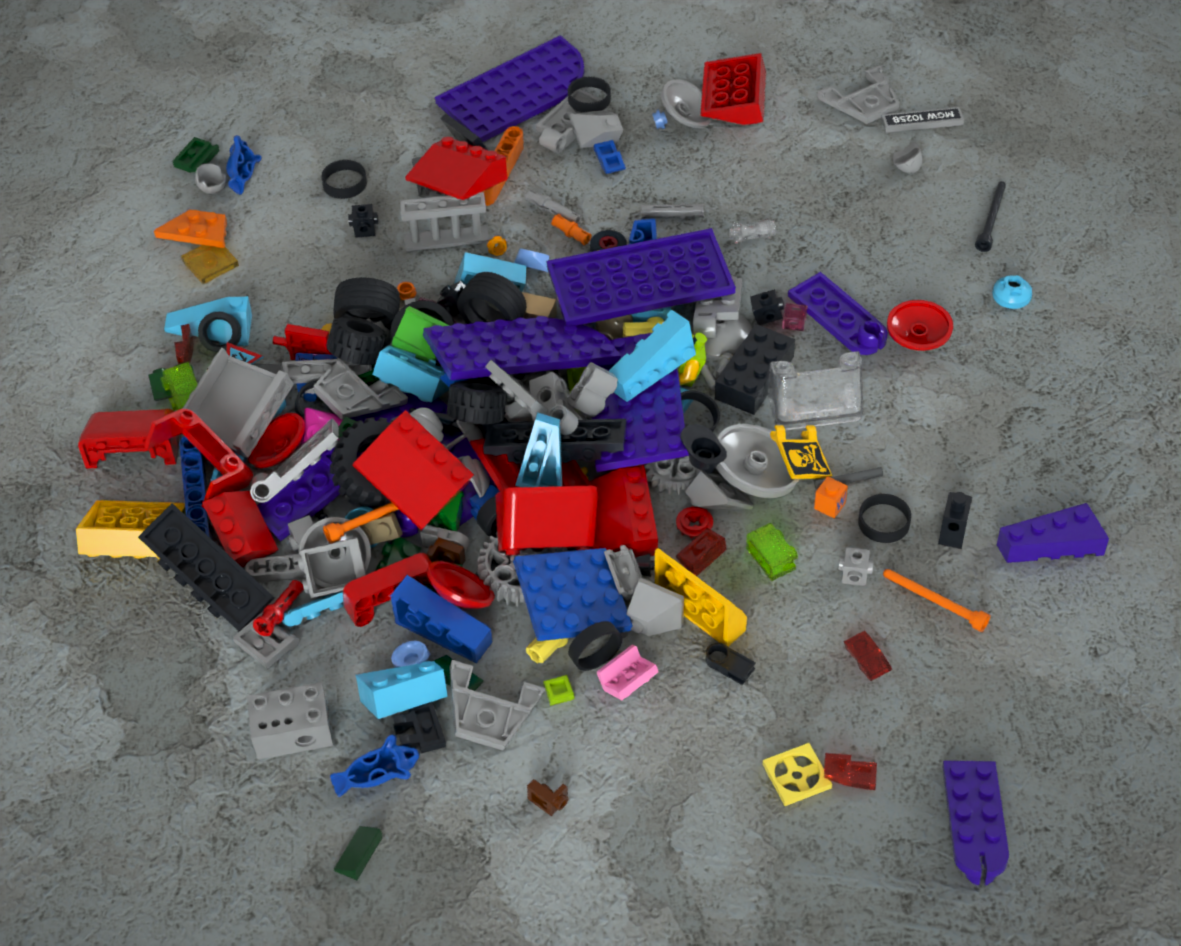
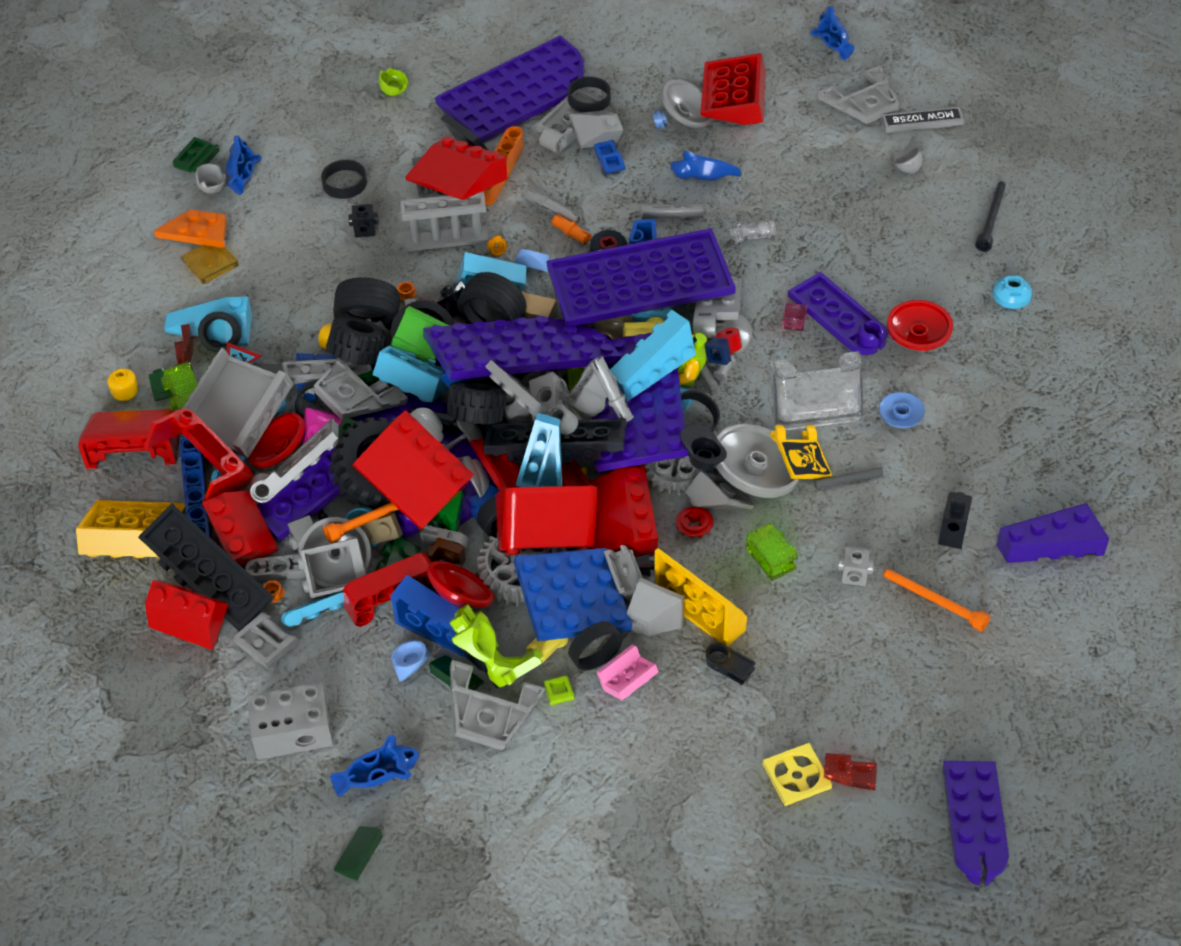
red pin [253,580,304,636] -> none
red plate [273,324,333,361] -> none
medium azure wedge [356,661,448,719] -> none
black plate [393,701,446,753] -> none
reddish brown bracket [527,779,568,816] -> none
clear red slope [676,528,726,576] -> none
black brick [715,324,795,415] -> none
black brick [750,289,785,325] -> none
orange brick [814,476,848,519] -> none
clear red slope [843,630,892,681] -> none
black tyre [858,494,911,543] -> none
none -> yellow head [107,368,139,401]
none -> red slope [145,580,228,650]
none -> orange plate [263,580,285,603]
none -> lime hair [379,68,408,96]
none -> lime hips [449,604,543,688]
none -> light grey pin [590,356,634,422]
none -> blue animal [670,151,742,181]
none -> leg [705,327,742,365]
none -> blue animal [811,6,854,61]
none -> medium blue dish [879,392,925,428]

